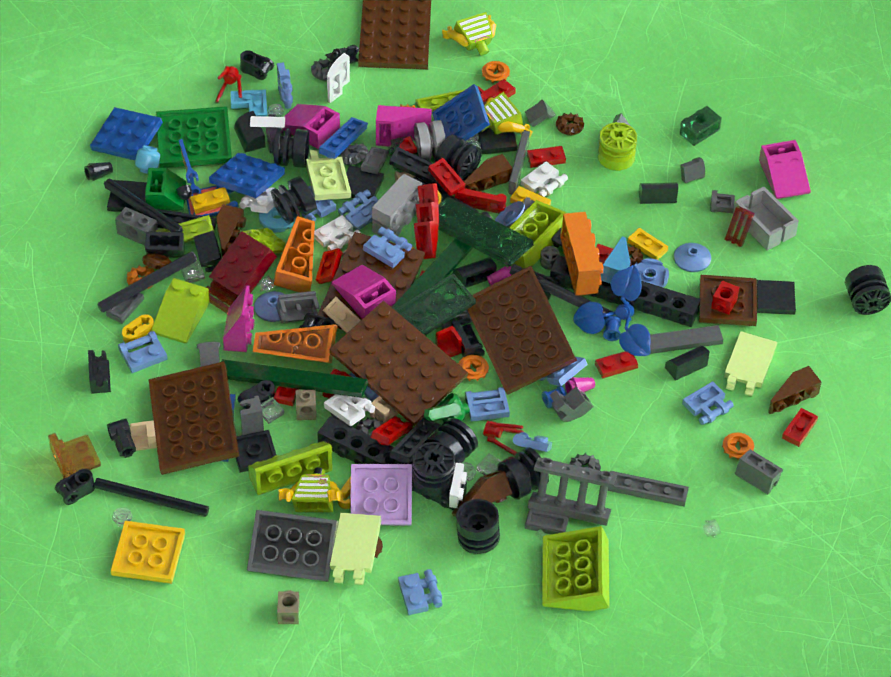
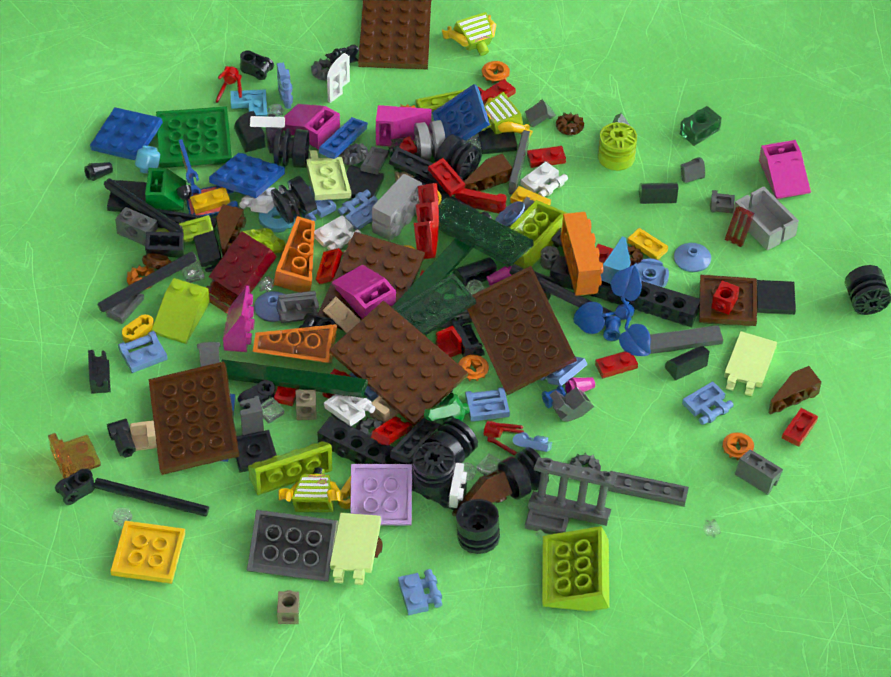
medium blue plate [363,227,412,268] -> none
none -> clear plate [466,280,484,296]

